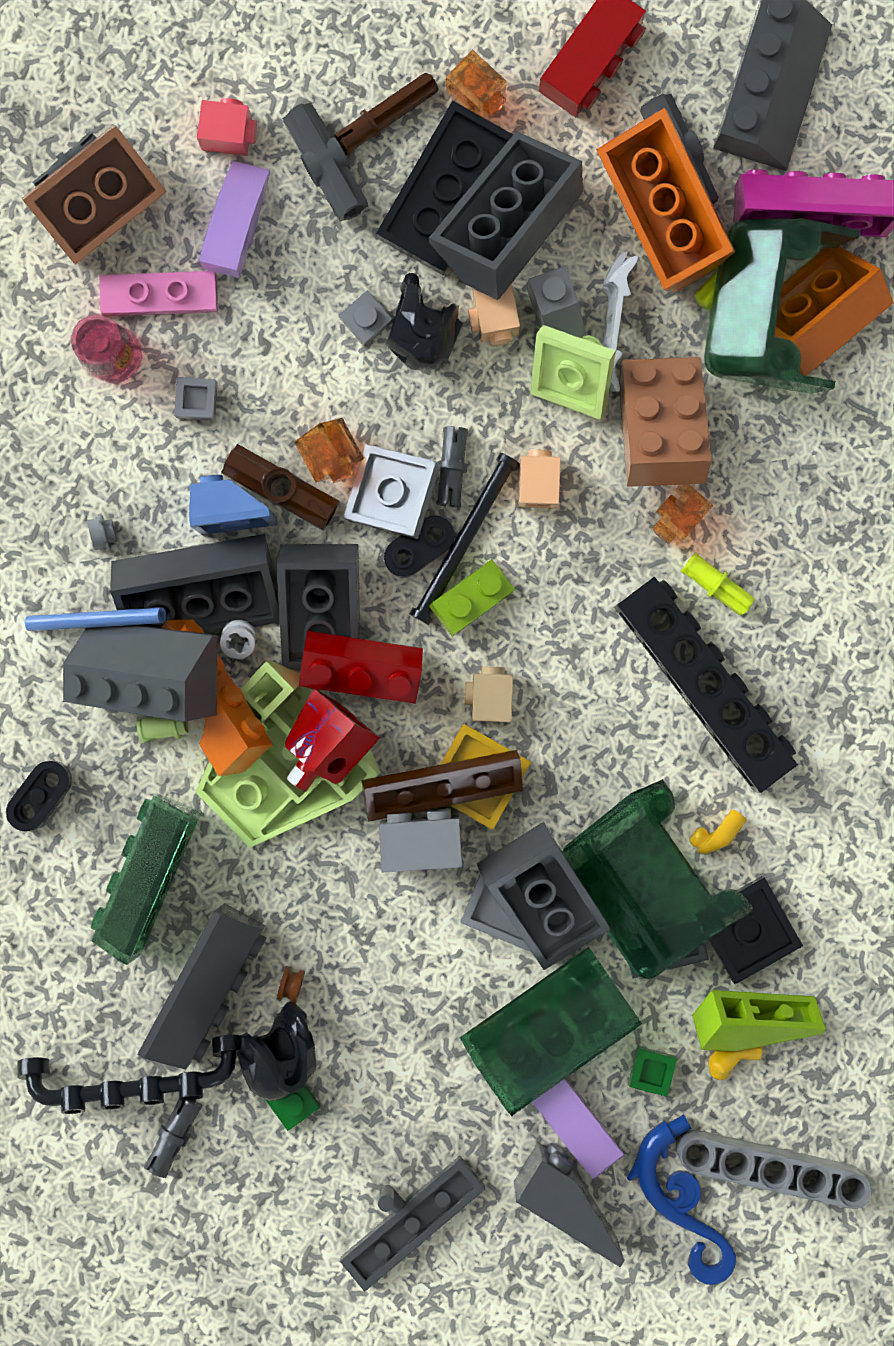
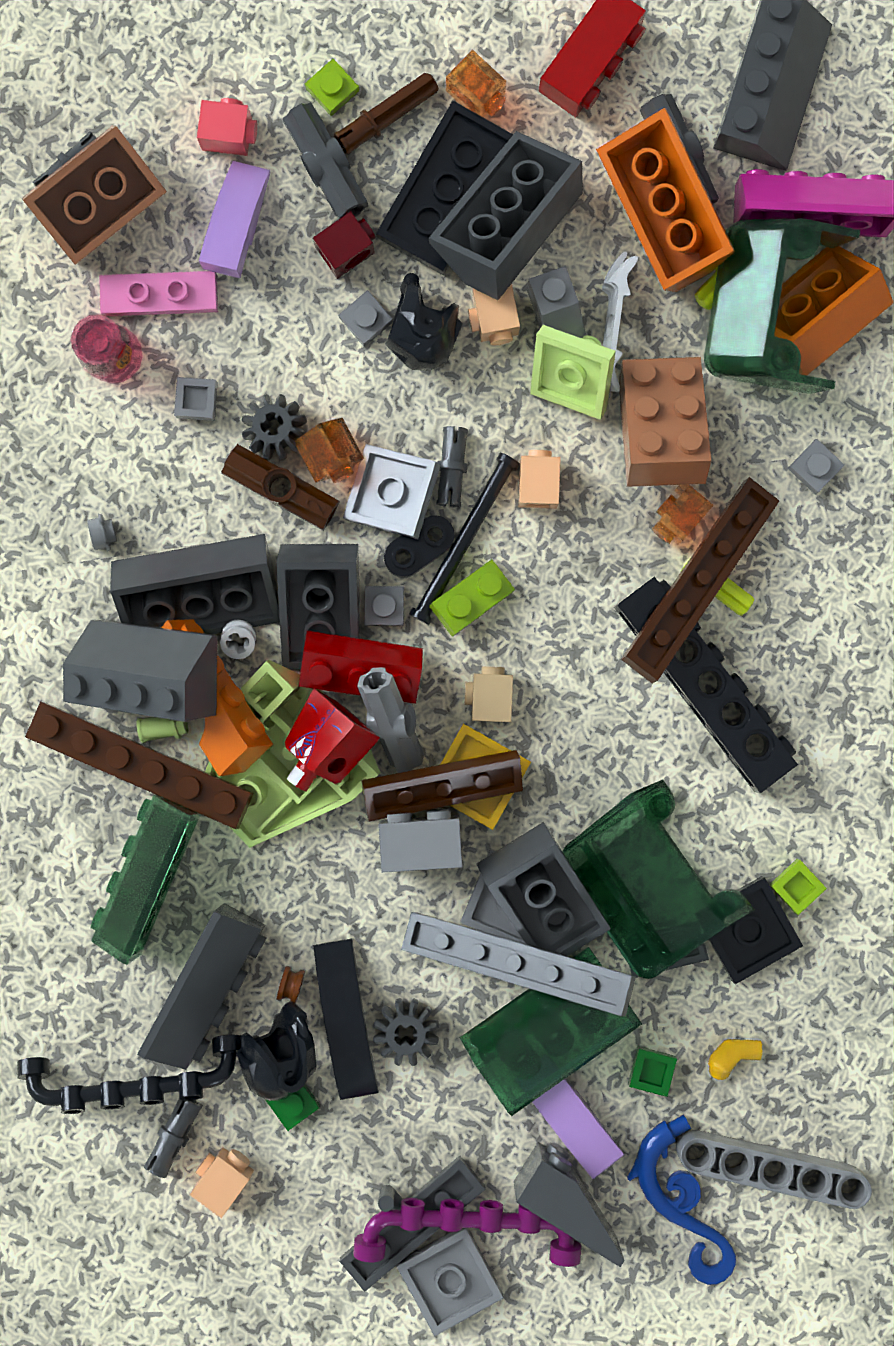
black plate [6,761,72,831] -> none
medium blue piece [24,607,166,631] -> none
medium blue slope [189,475,278,535] -> none
yellow arm [689,810,747,855] -> none
lime slope [692,990,826,1051] -> none
none -> reddish brown plate [25,701,254,829]
none -> light nougat brick [190,1147,254,1218]
none -> dark grey gear [242,394,307,460]
none -> lime plate [305,58,359,116]
none -> dark red brick [313,211,376,279]
none -> black slope [313,938,379,1100]
none -> magenta bar [353,1198,582,1267]
none -> light grey piece [357,667,424,773]
none -> light grey plate [364,586,404,626]
none -> dark grey gear [373,998,439,1066]
none -> light grey plate [396,1228,504,1337]
none -> plate [401,912,636,1016]
none -> reddish brown plate [621,477,779,684]
none -> lime plate [769,859,827,915]
none -> light grey plate [788,439,844,495]

